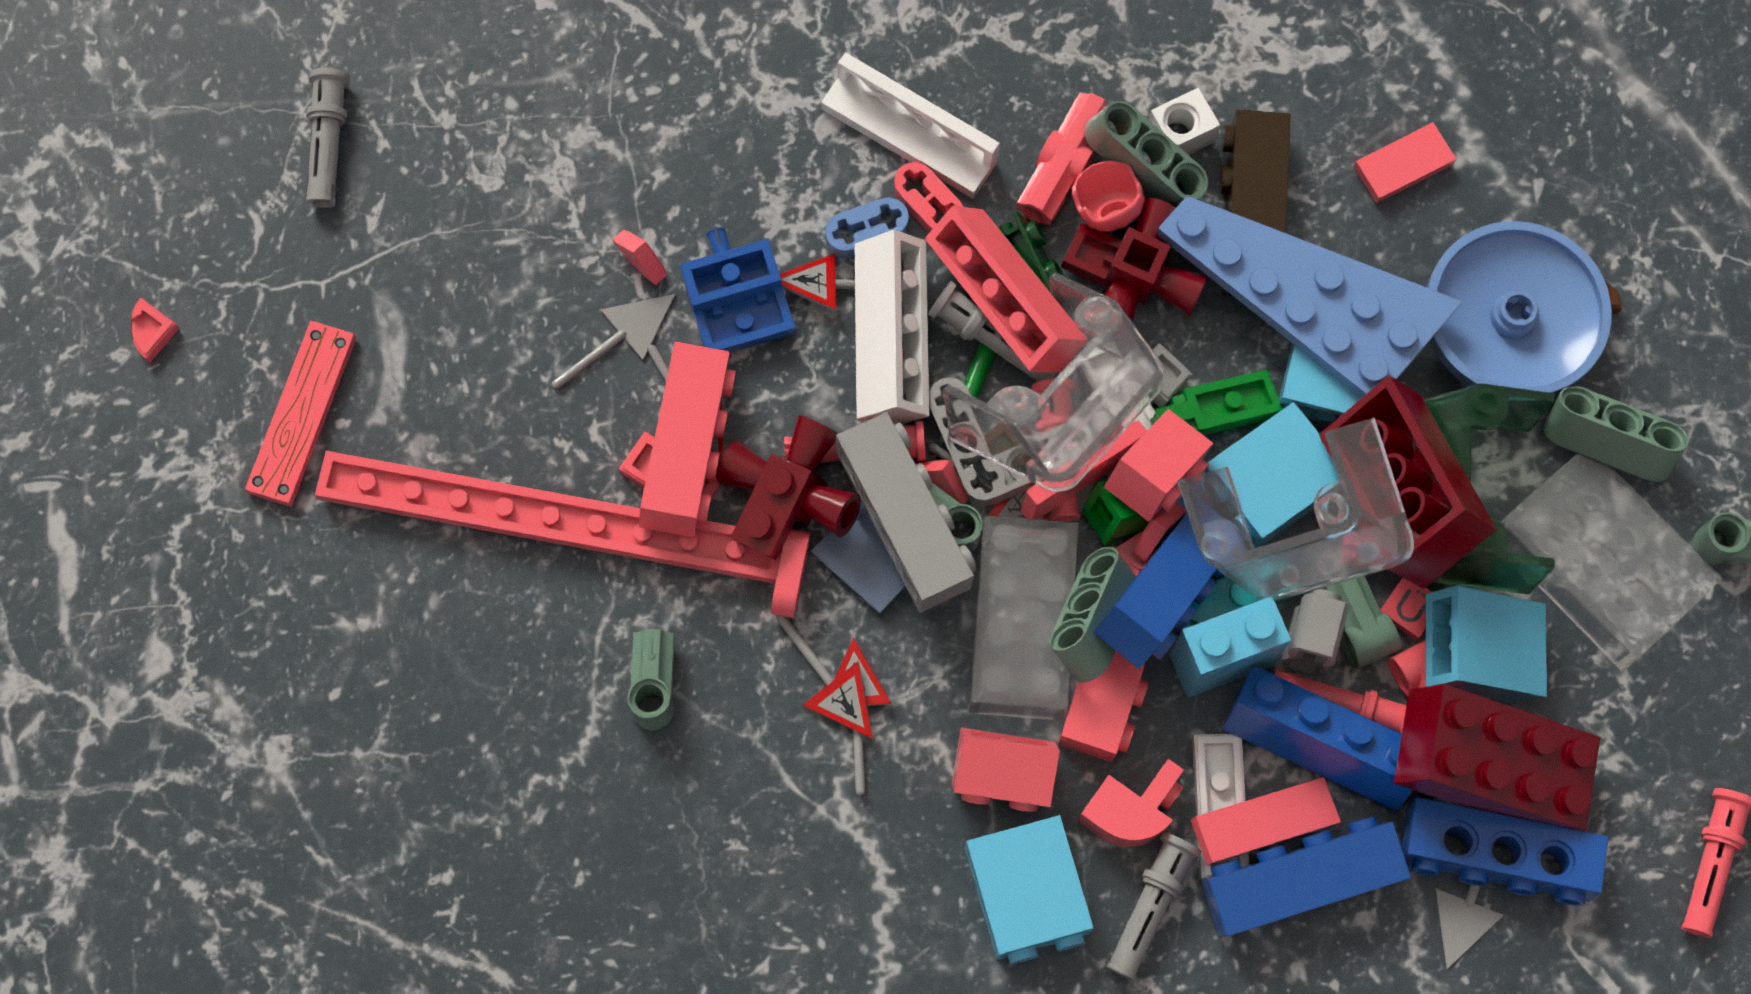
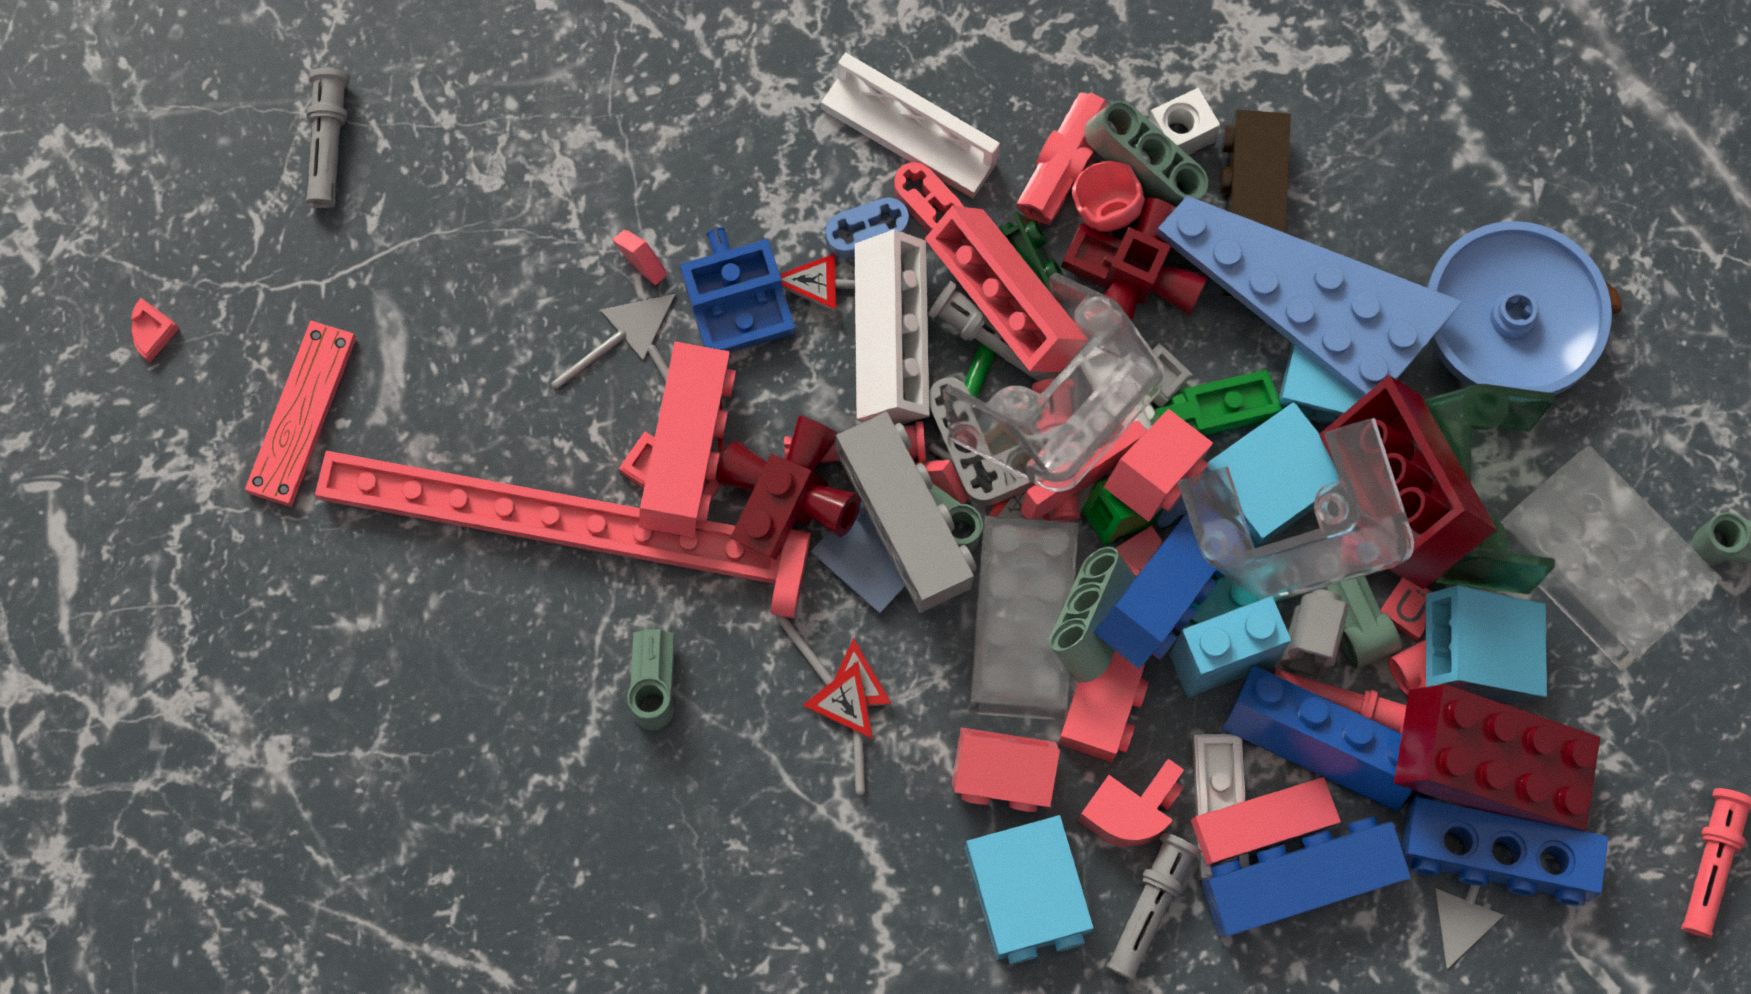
coral tile [1133,503,1187,561] -> none
coral tile [1354,122,1456,204] -> none
sand green beam [1543,386,1689,482] -> none

